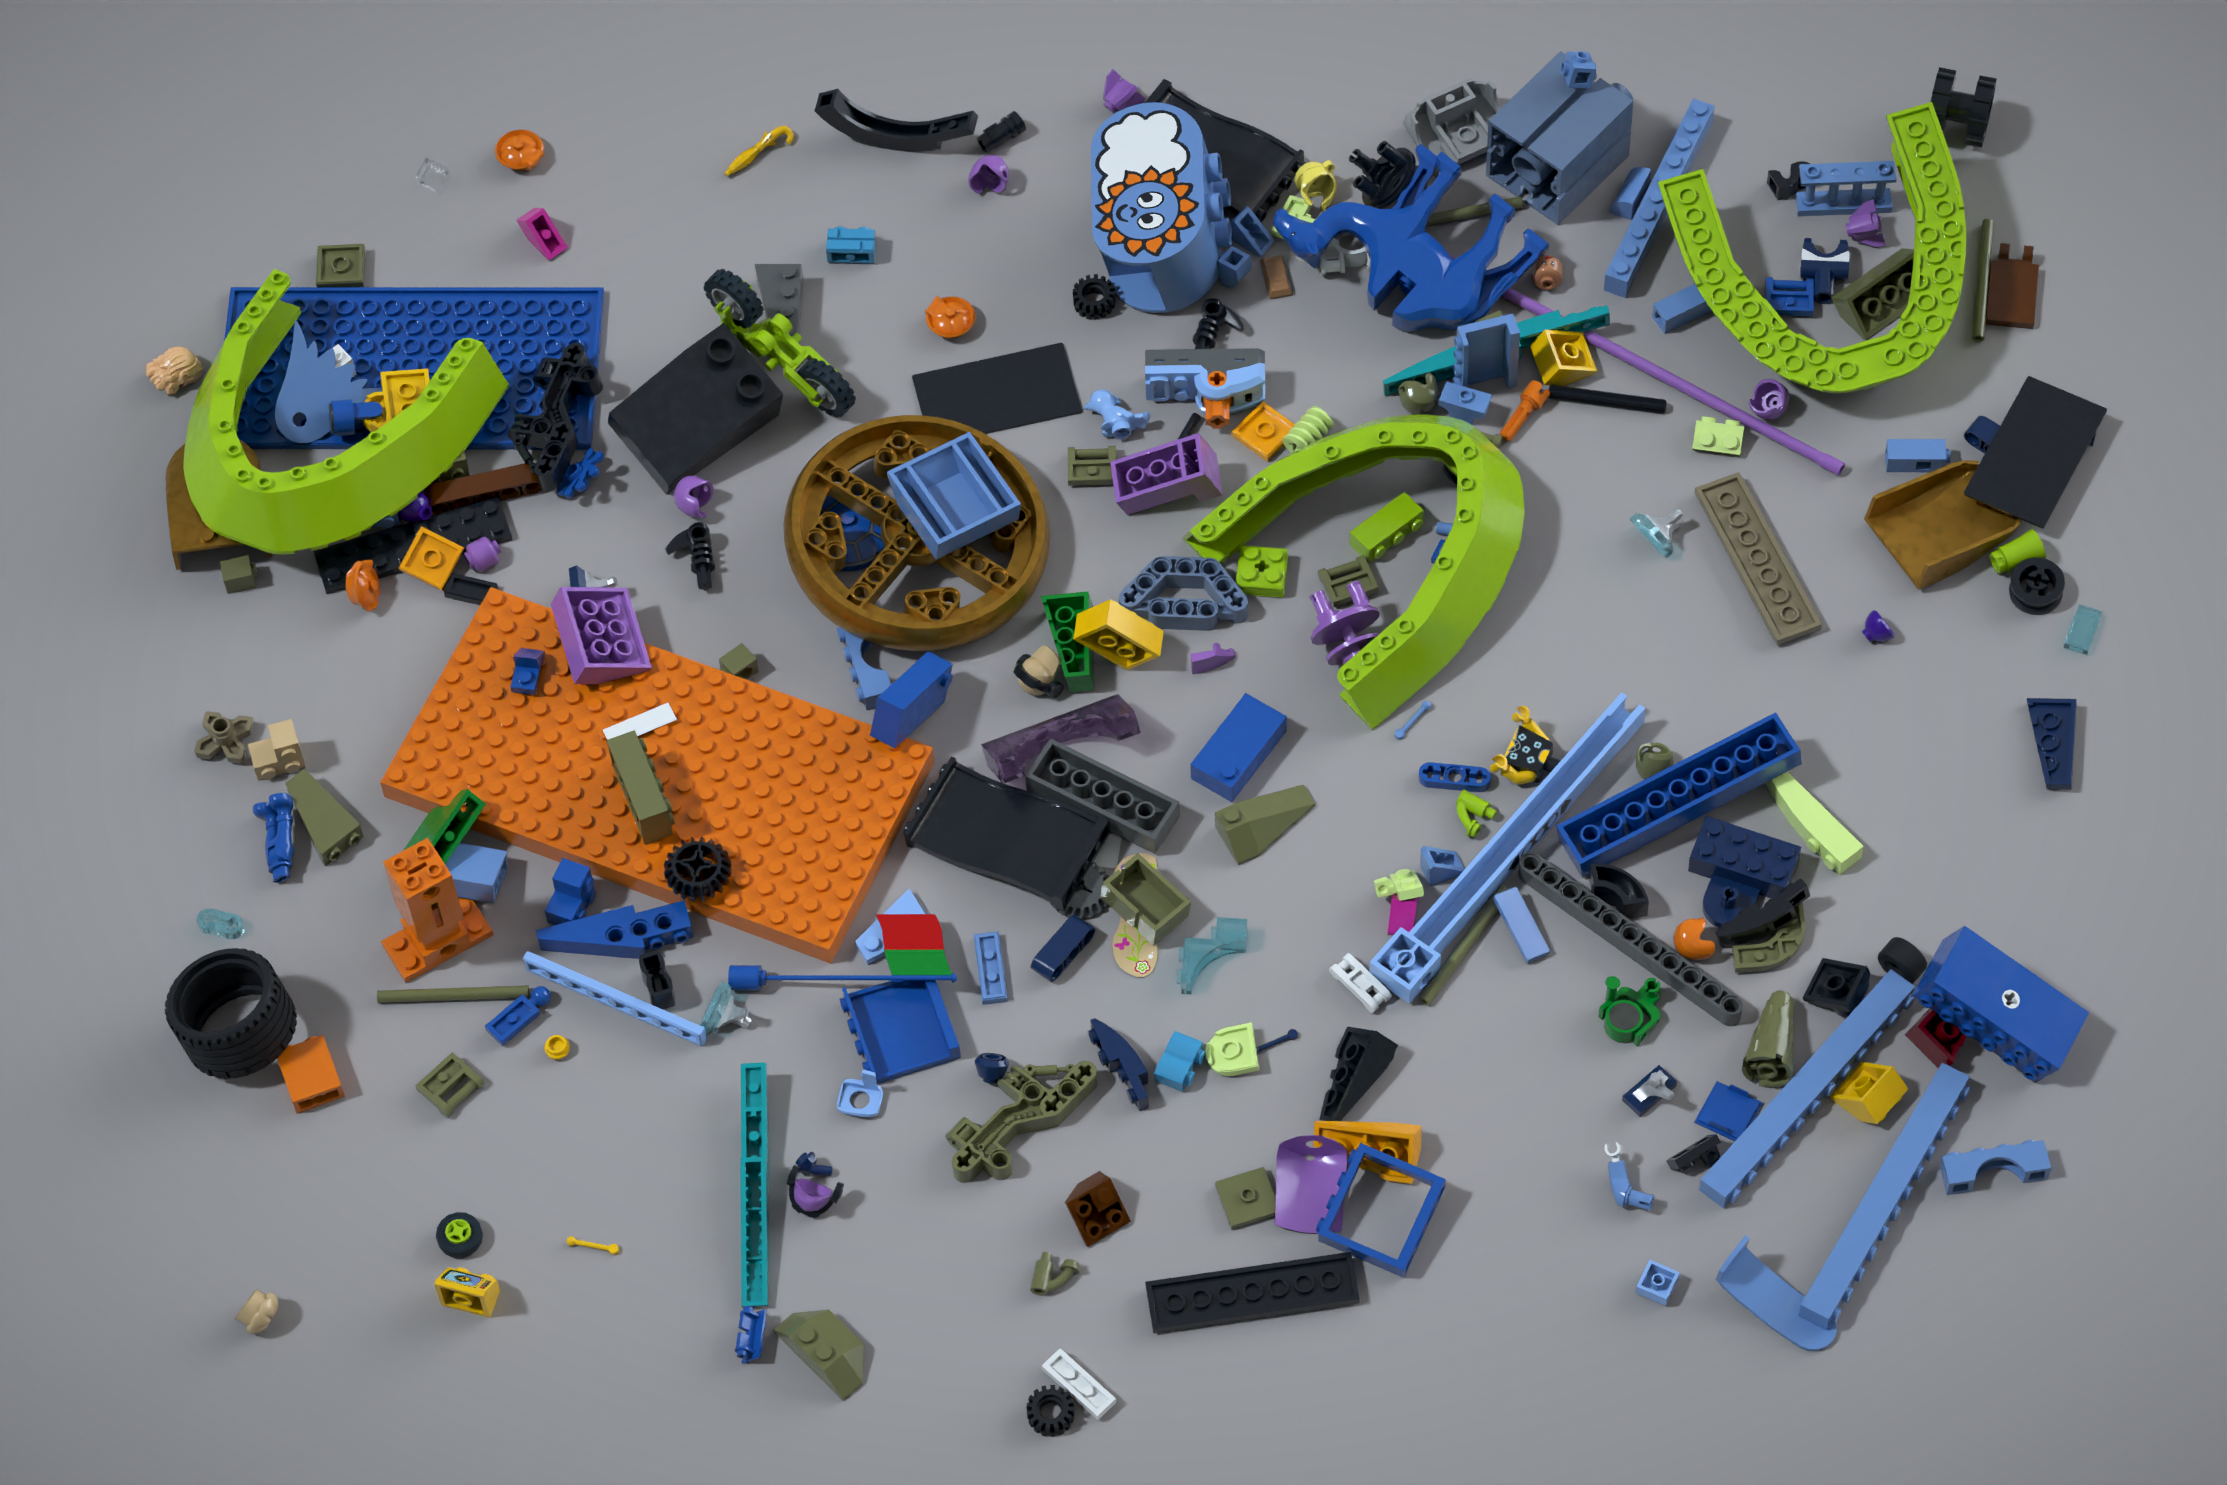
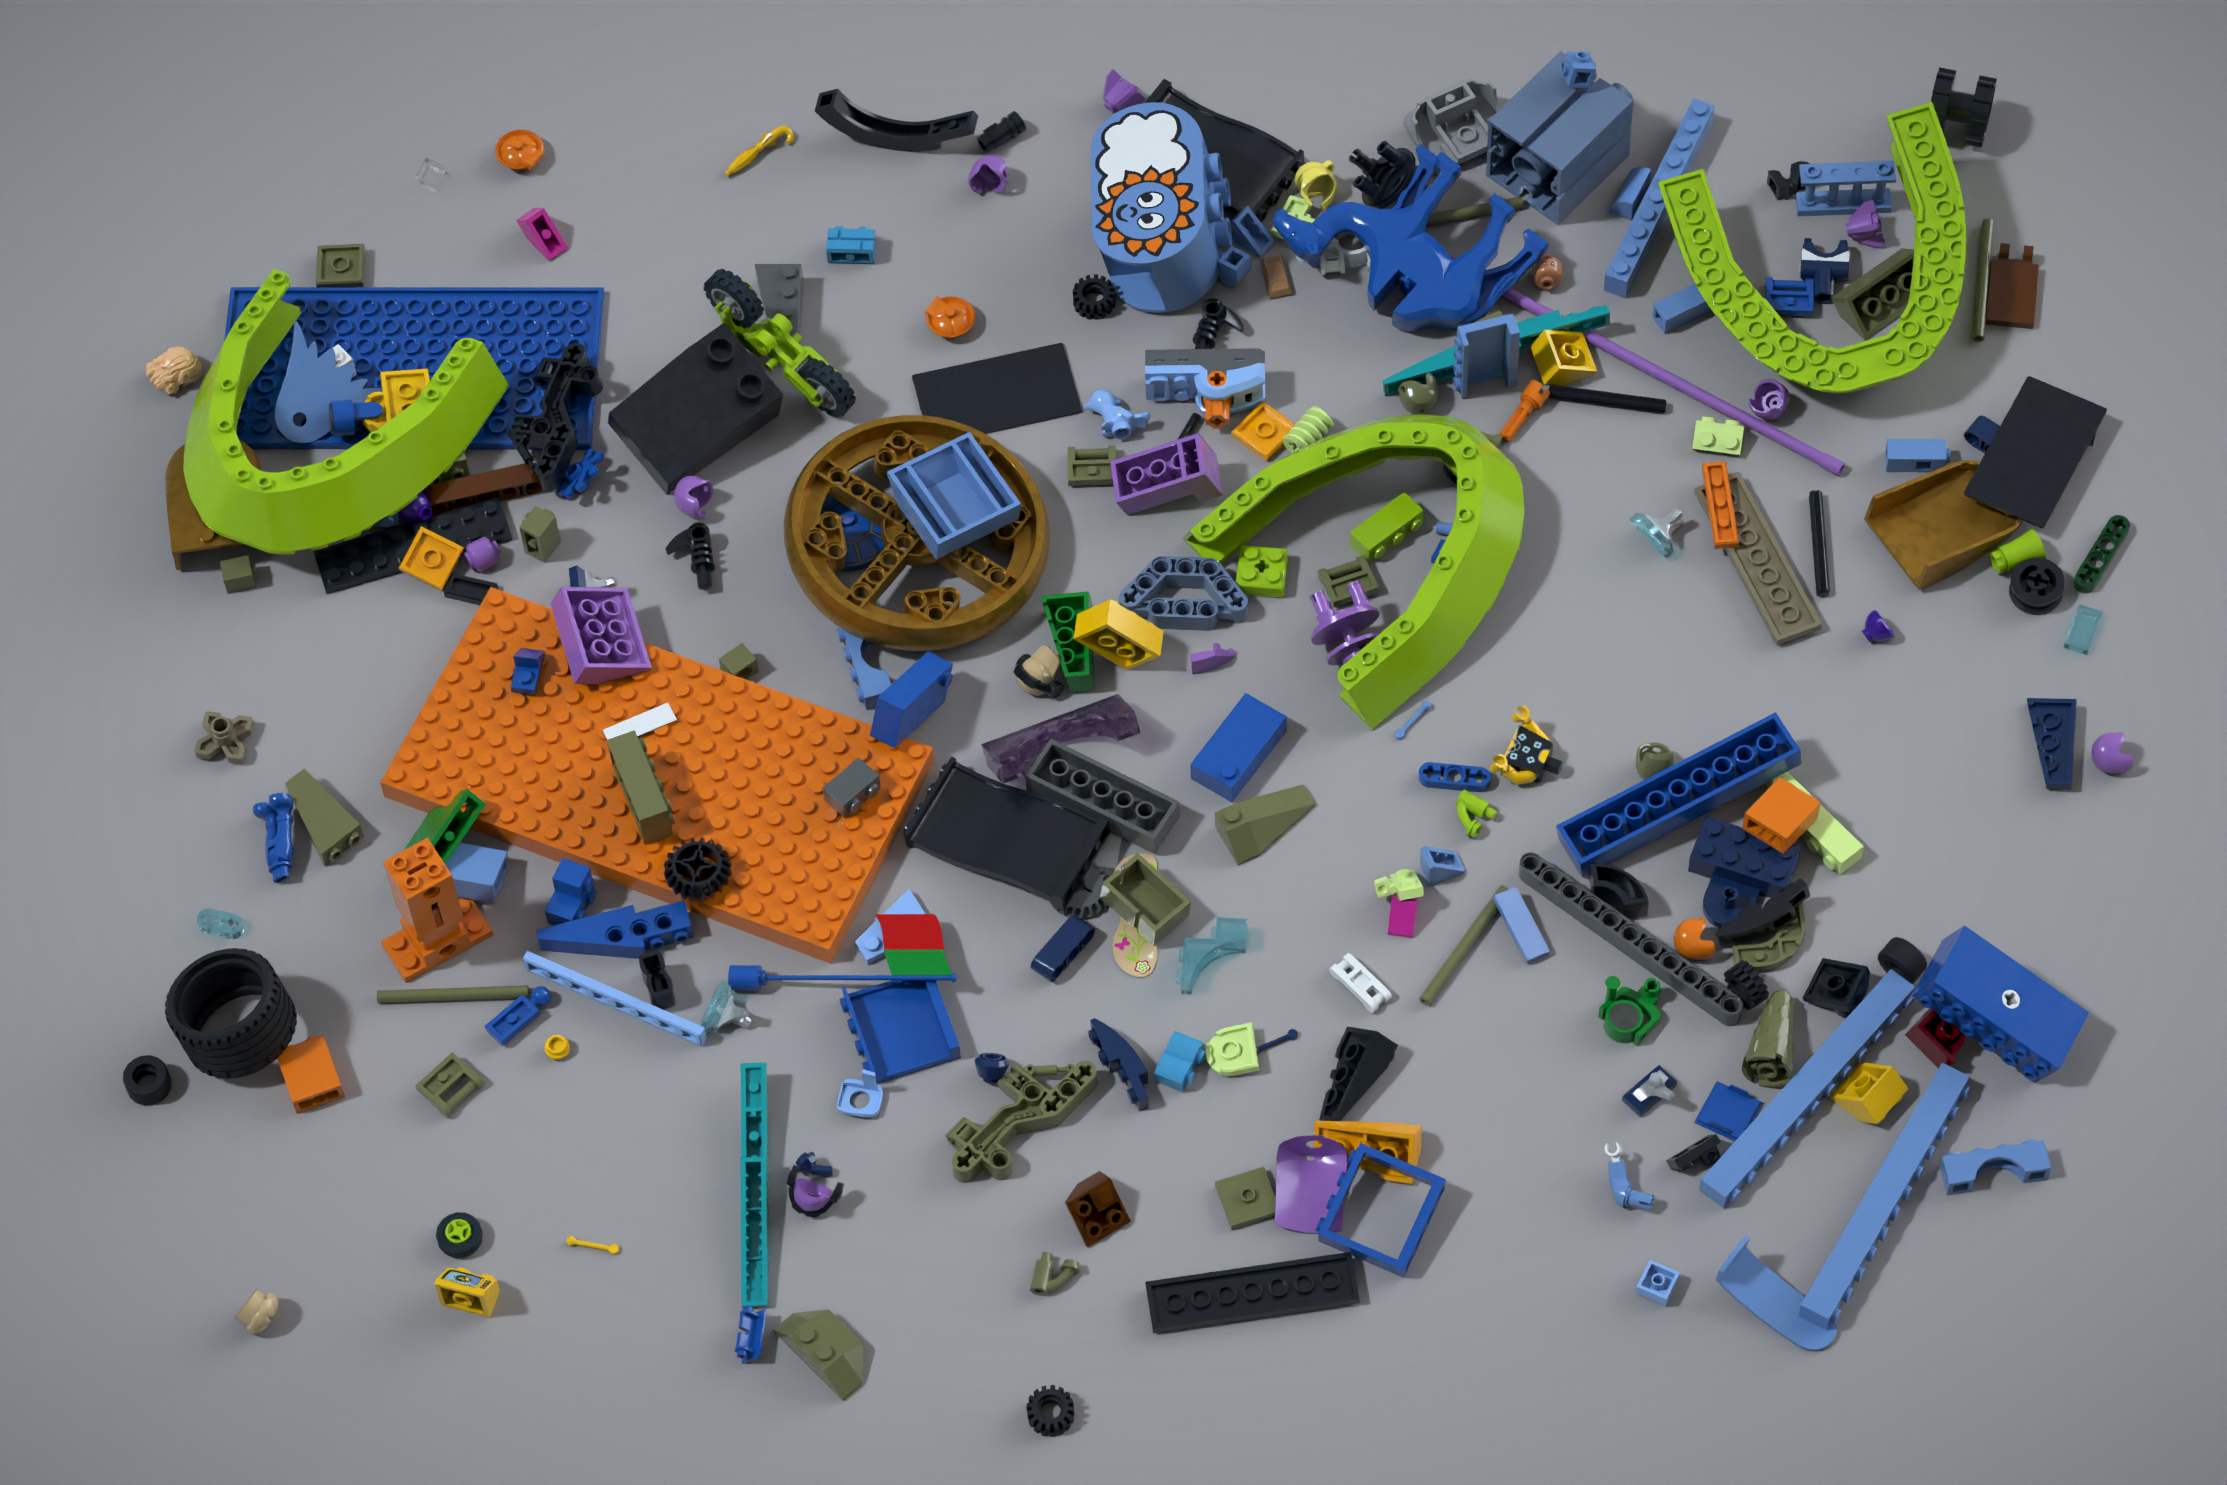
tan brick [248,719,306,781] -> none
orange piece [346,560,380,612] -> none
medium blue tile [974,931,1008,1005] -> none
white plate [1042,1348,1116,1420] -> none
light blue piece [1369,692,1645,1004] -> none
medium blue brick [1438,381,1492,425] -> none
none -> black tyre [123,1055,171,1105]
none -> olive brick [519,506,561,563]
none -> dark grey brick [822,757,881,818]
none -> orange tile [1701,461,1739,549]
none -> black tyre [1724,960,1769,1010]
none -> orange brick [1742,777,1821,854]
none -> black axle [1809,490,1830,597]
none -> dark green beam [2074,515,2130,594]
none -> medium lavender helmet [2091,732,2133,773]

